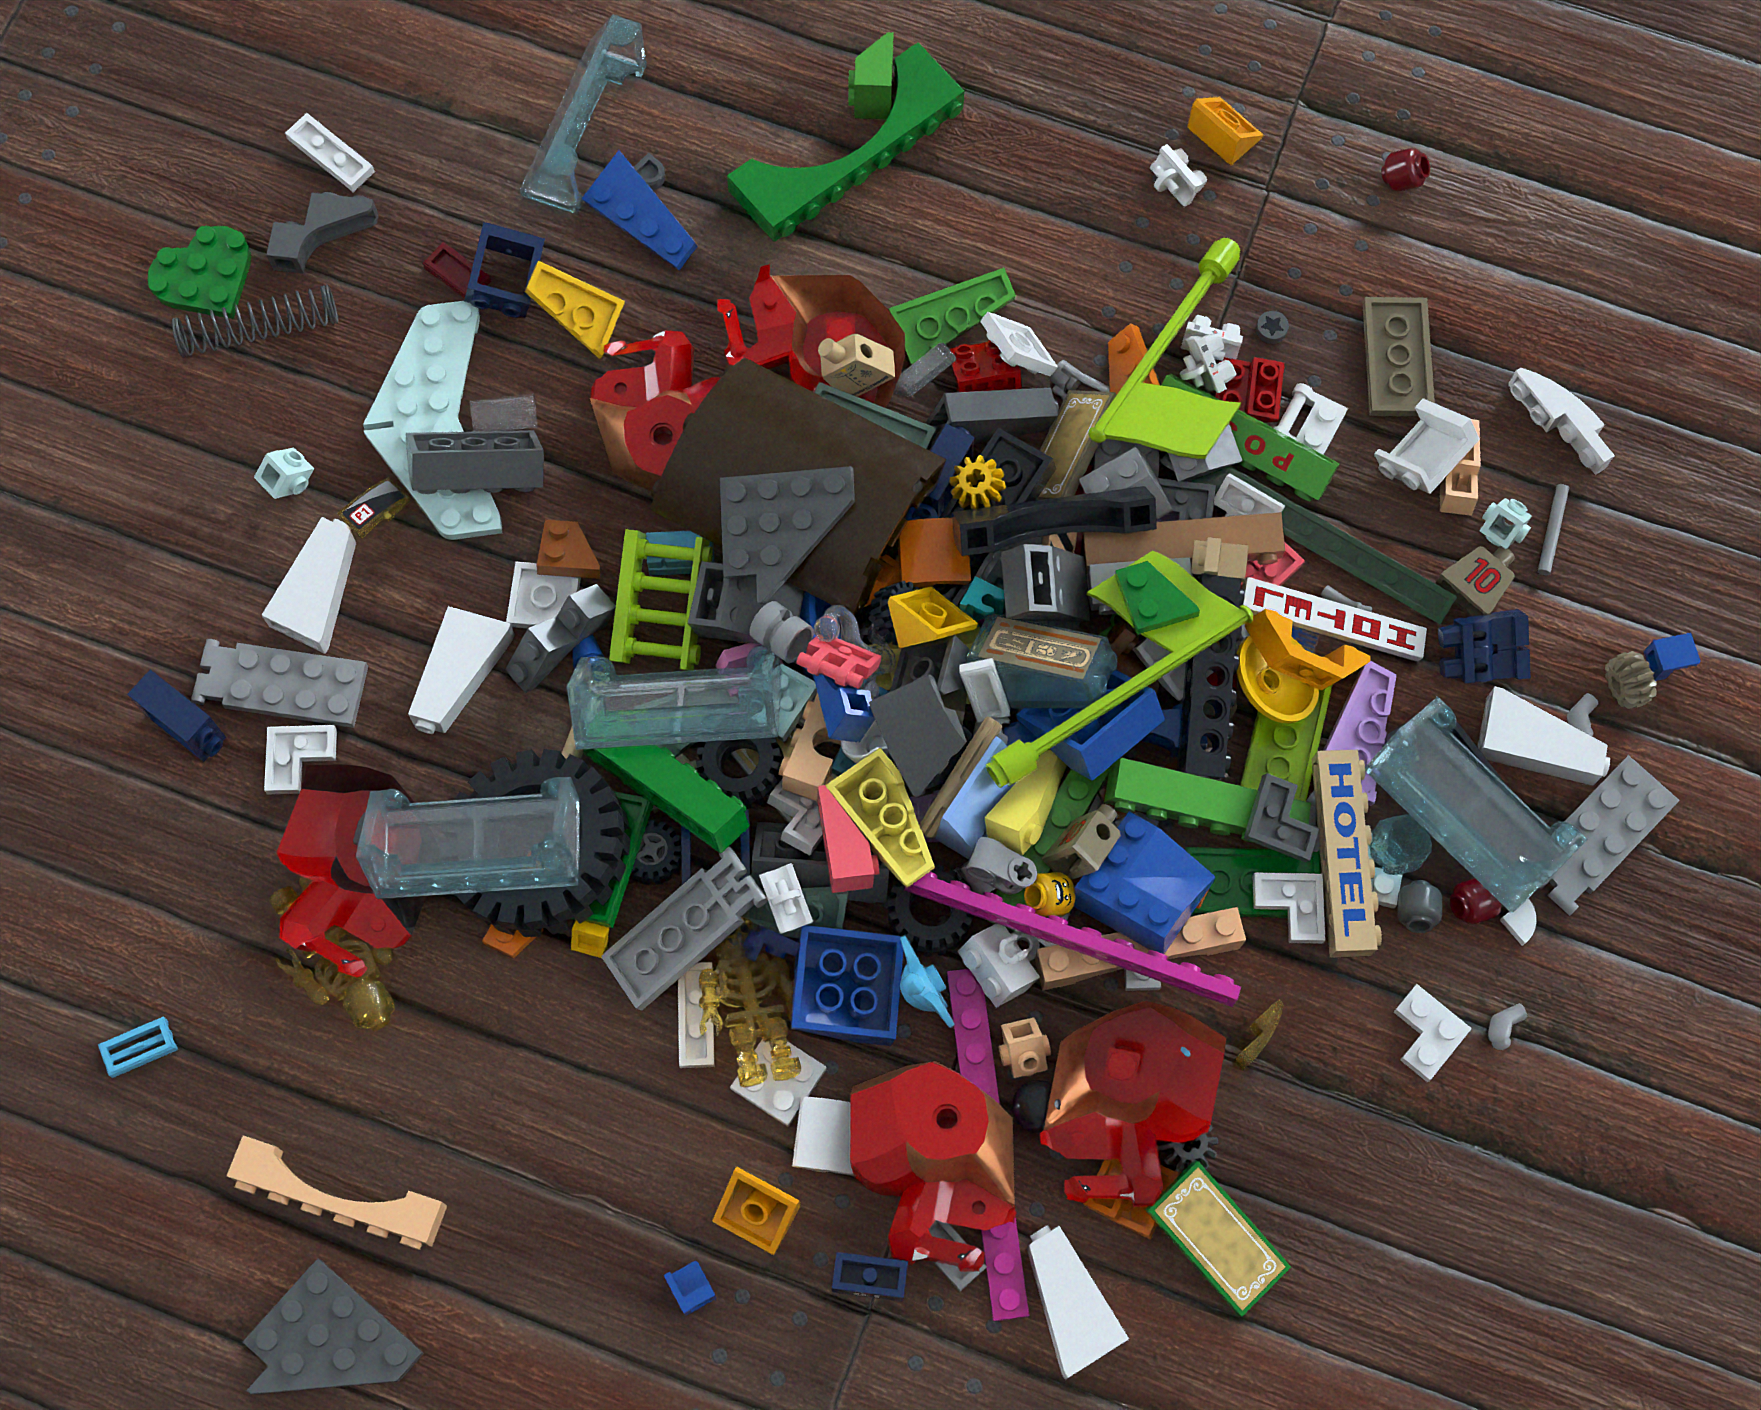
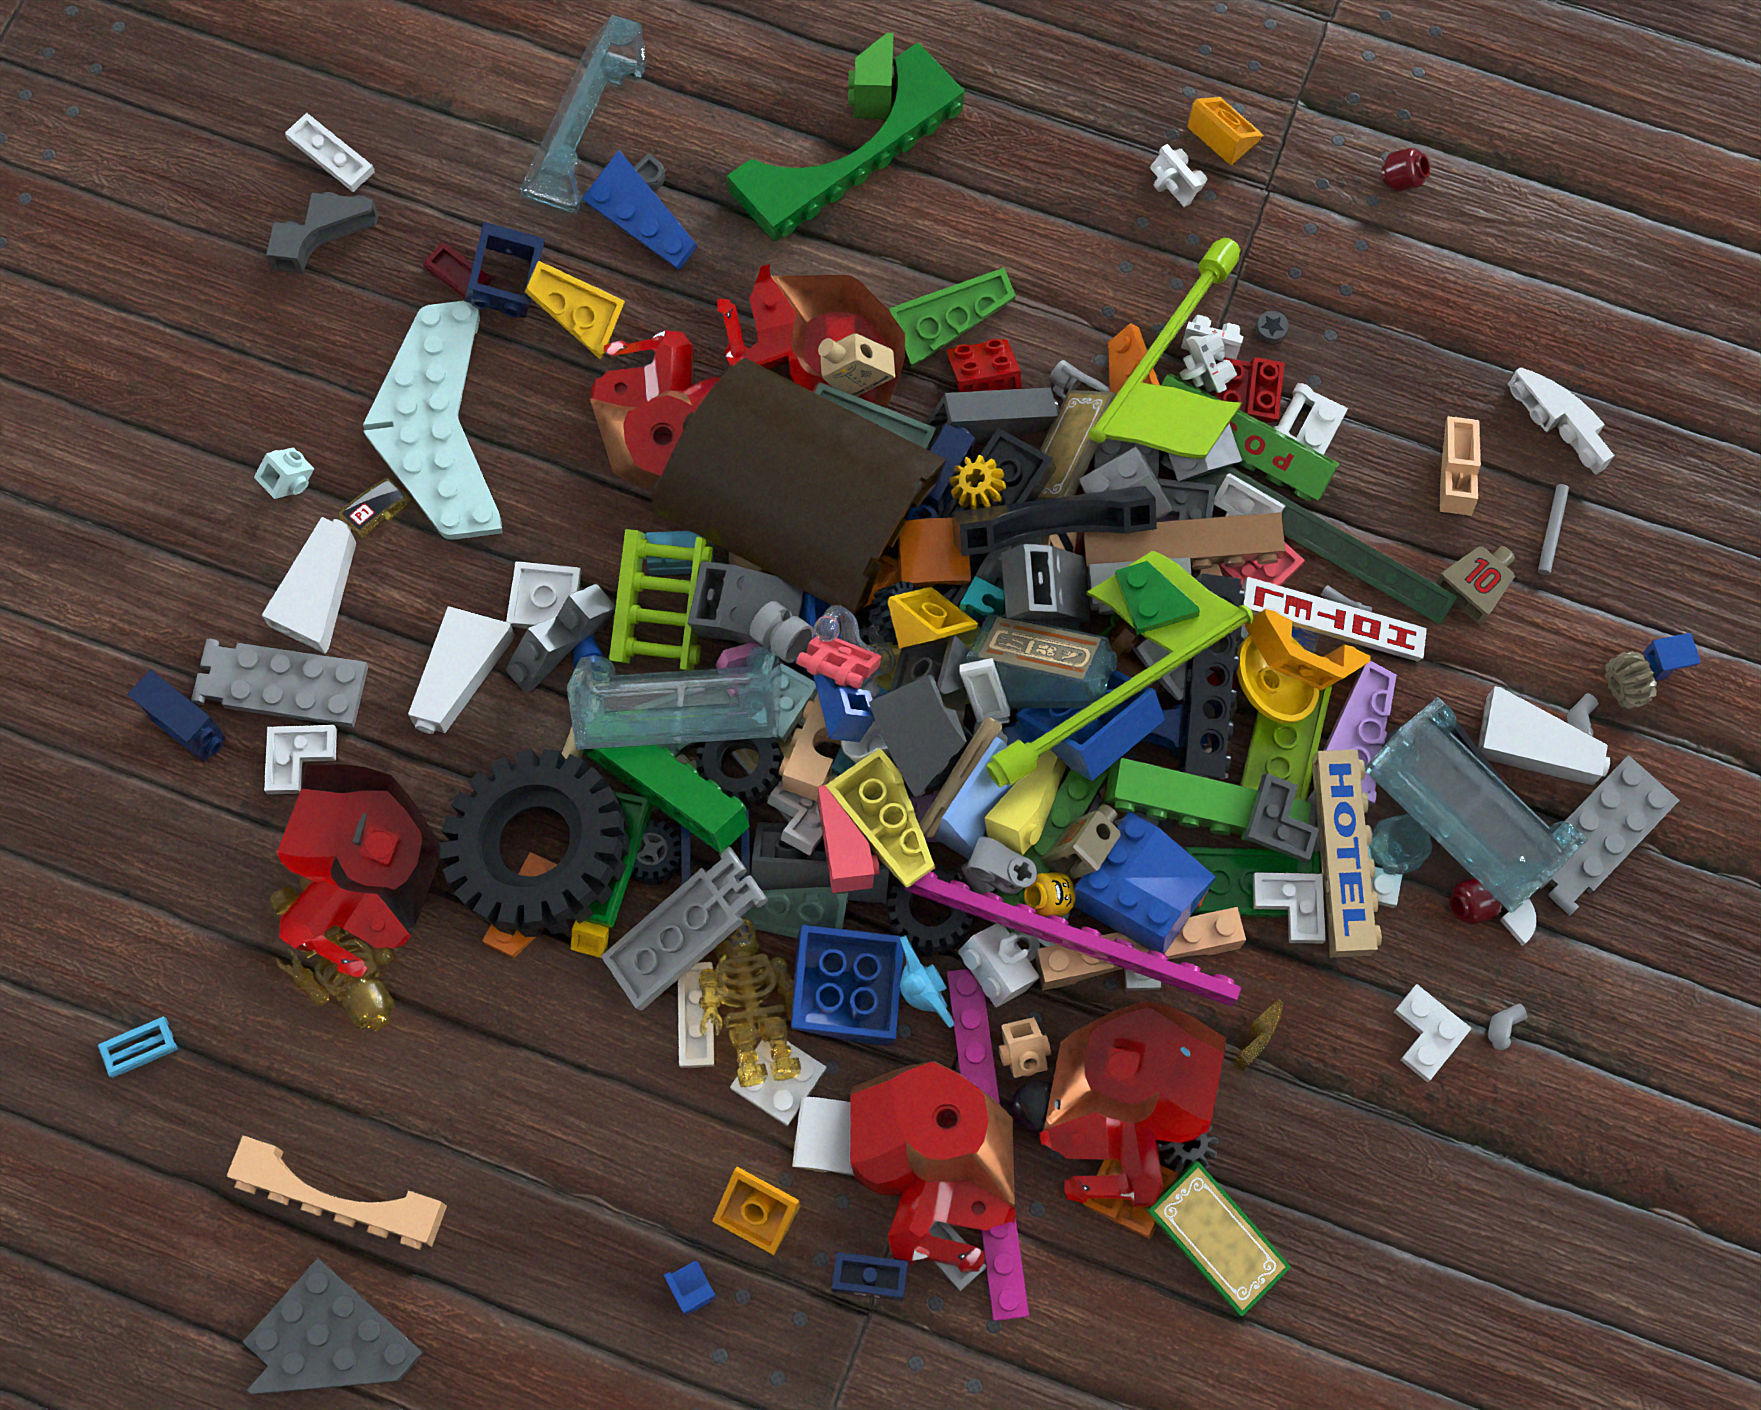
green plate [147,226,251,319] -> none
dark grey piece [171,284,338,358] -> none
windscreen [356,777,579,899] -> none
dark grey slope [406,430,544,494] -> none
clear slope [470,394,538,431] -> none
dark orange wing [536,520,601,579] -> none
dark grey wing [720,466,855,604] -> none
clear blue bracket [743,924,801,961] -> none
white hips [759,863,813,934] -> none
clear slope [894,342,956,397] -> none
white plate [980,312,1058,377] -> none
white slope [1027,1225,1129,1380] -> none
tan brick [1191,537,1248,582] -> none
dark tan plate [1362,297,1435,416] -> none
white panel [1374,399,1480,494] -> none
dark grey head [1397,880,1442,933] -> none
dark blue hips [1438,609,1531,684] -> none
light aqua brick [1480,498,1532,549] -> none

